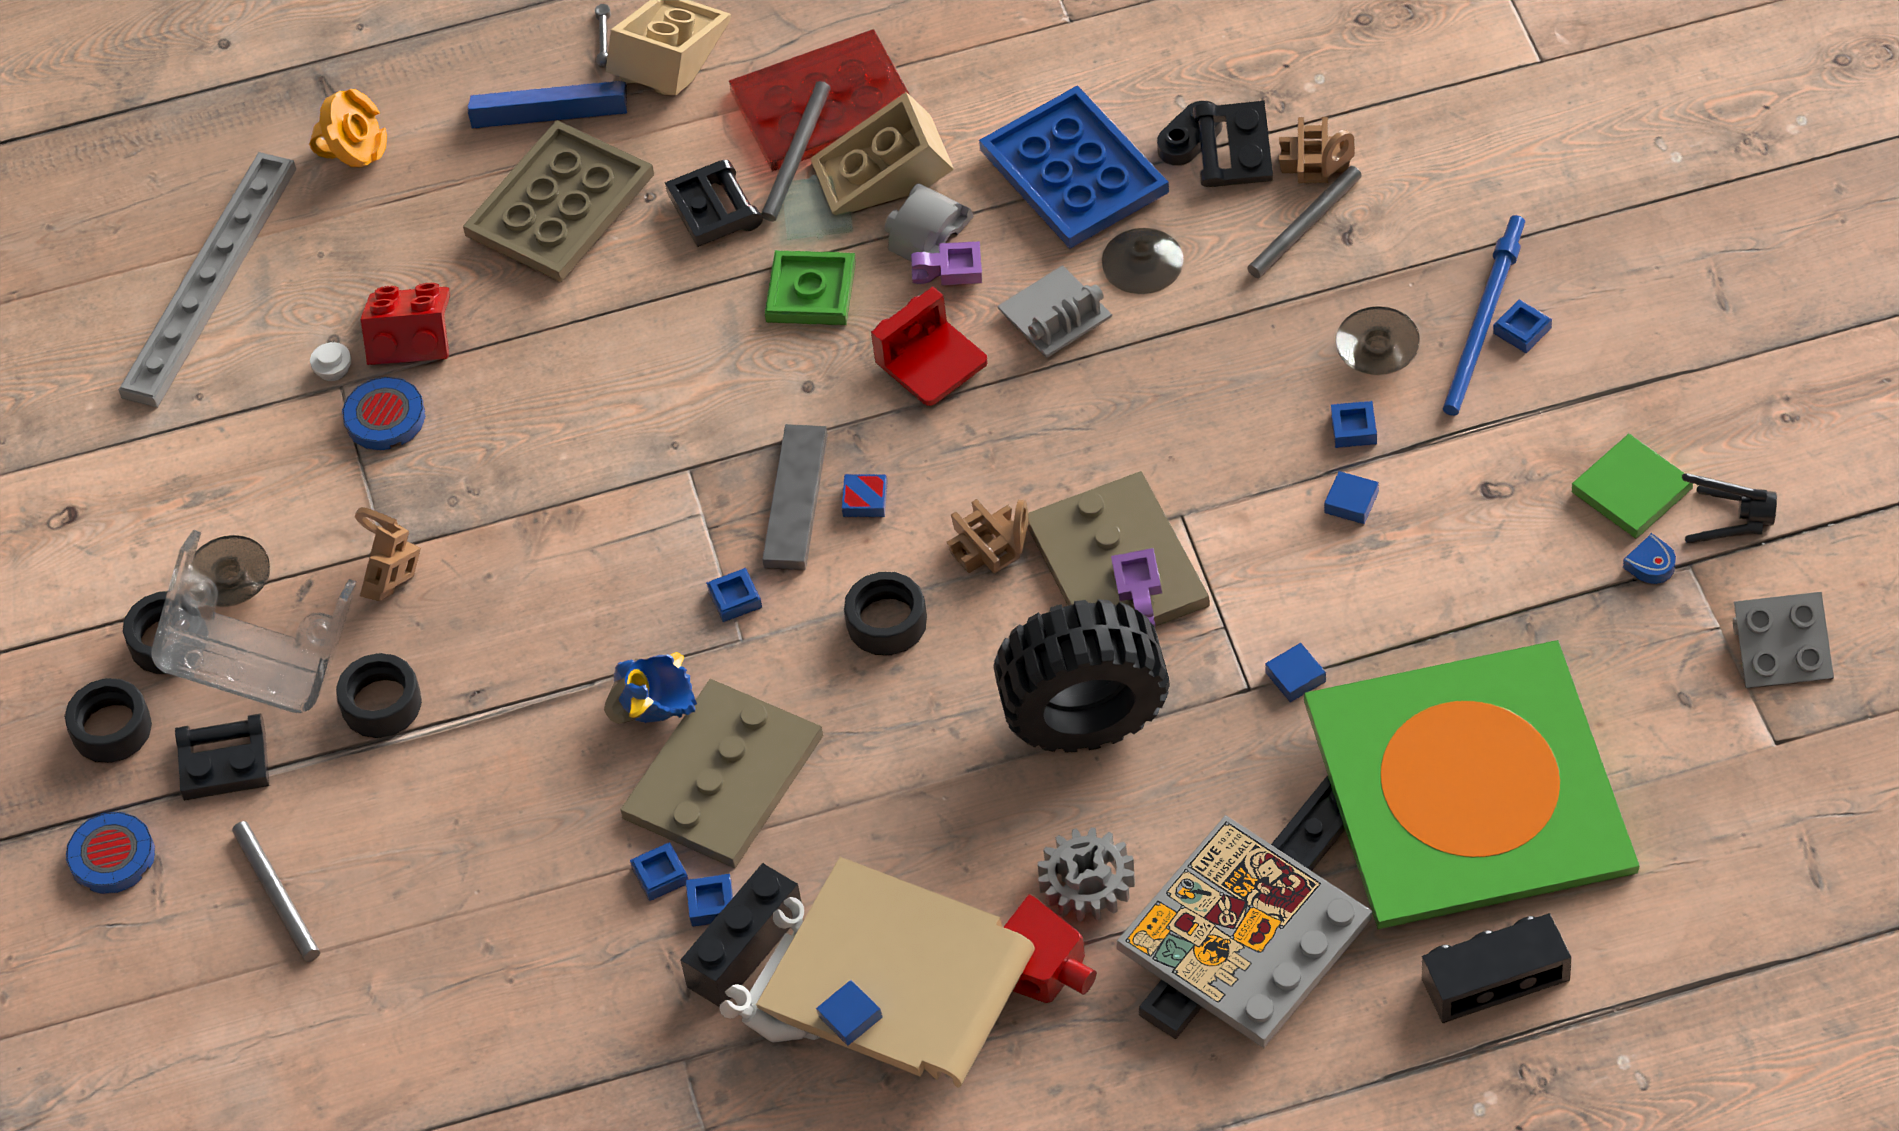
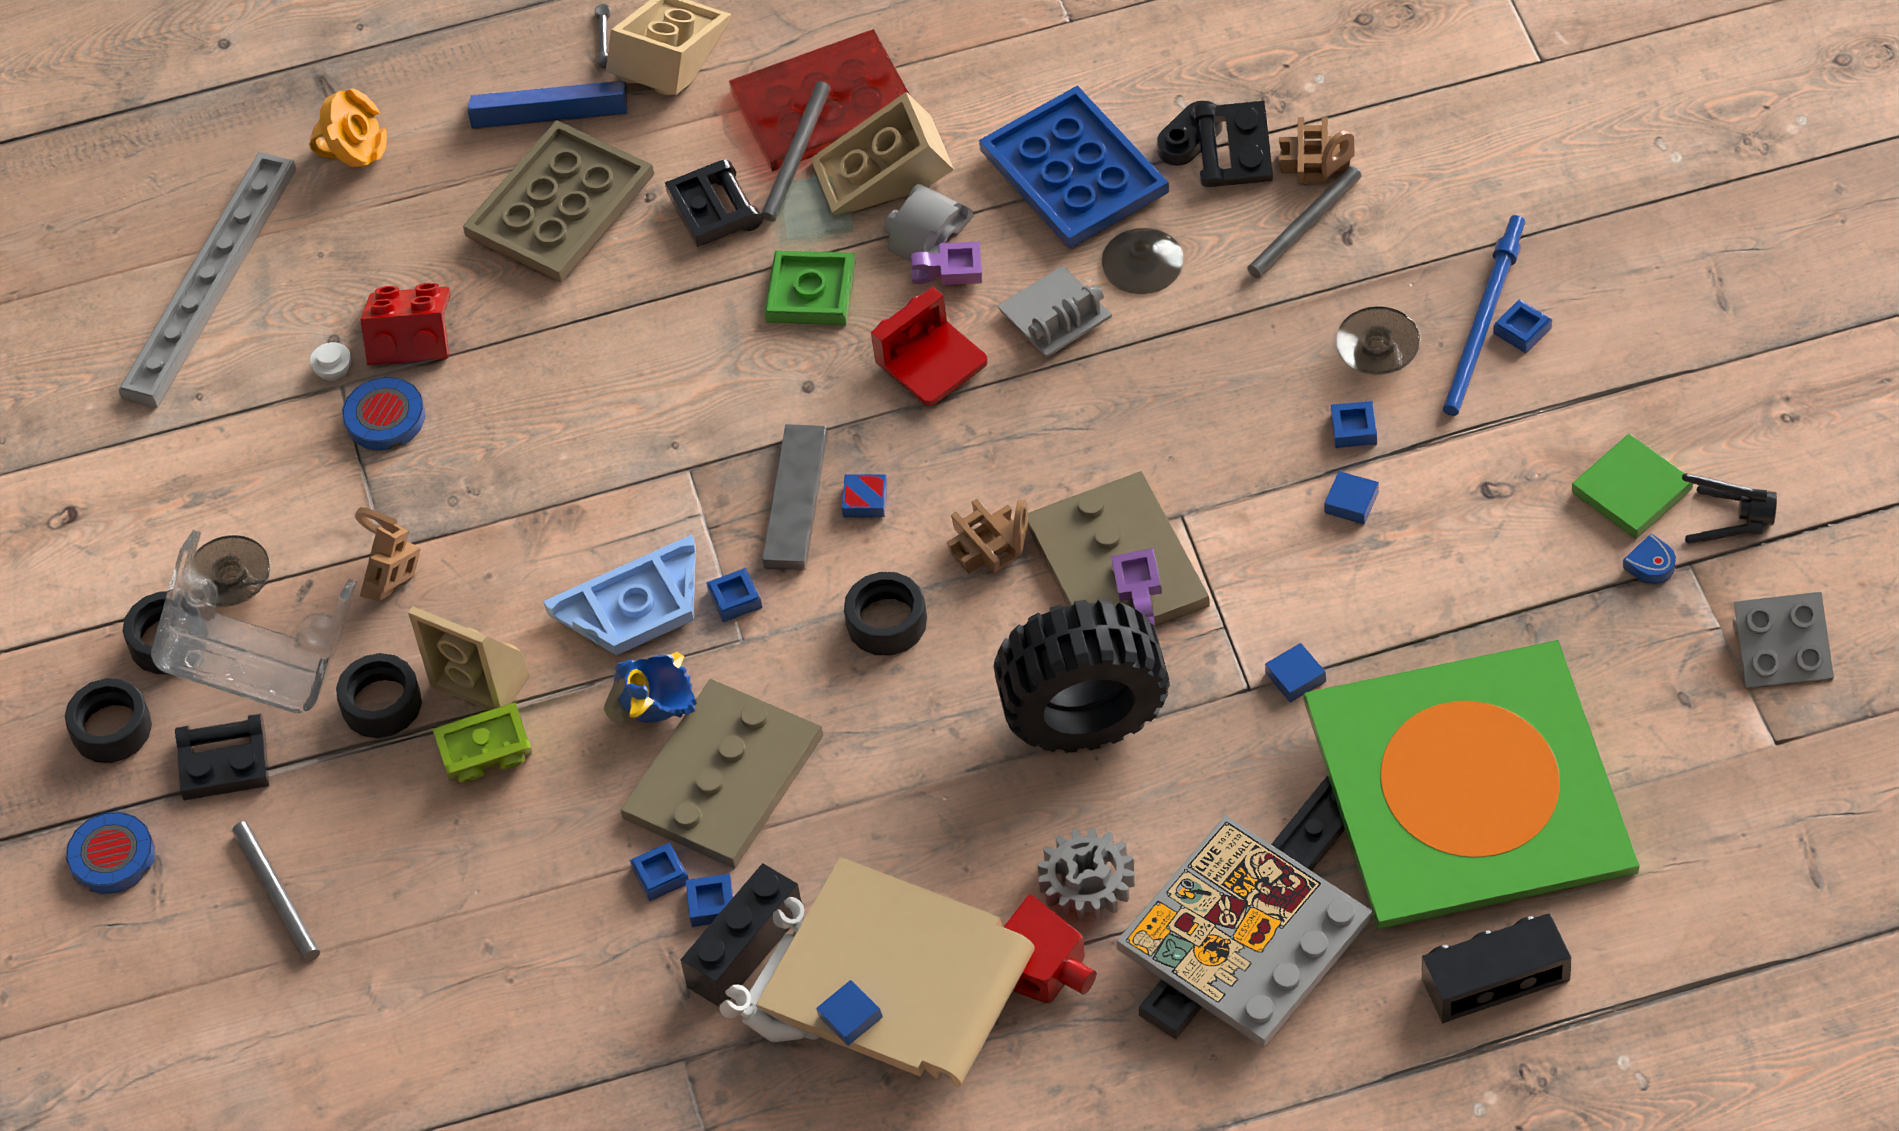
none -> tan slope [408,606,529,710]
none -> lime bracket [433,702,532,783]
none -> light blue wing [544,535,696,656]

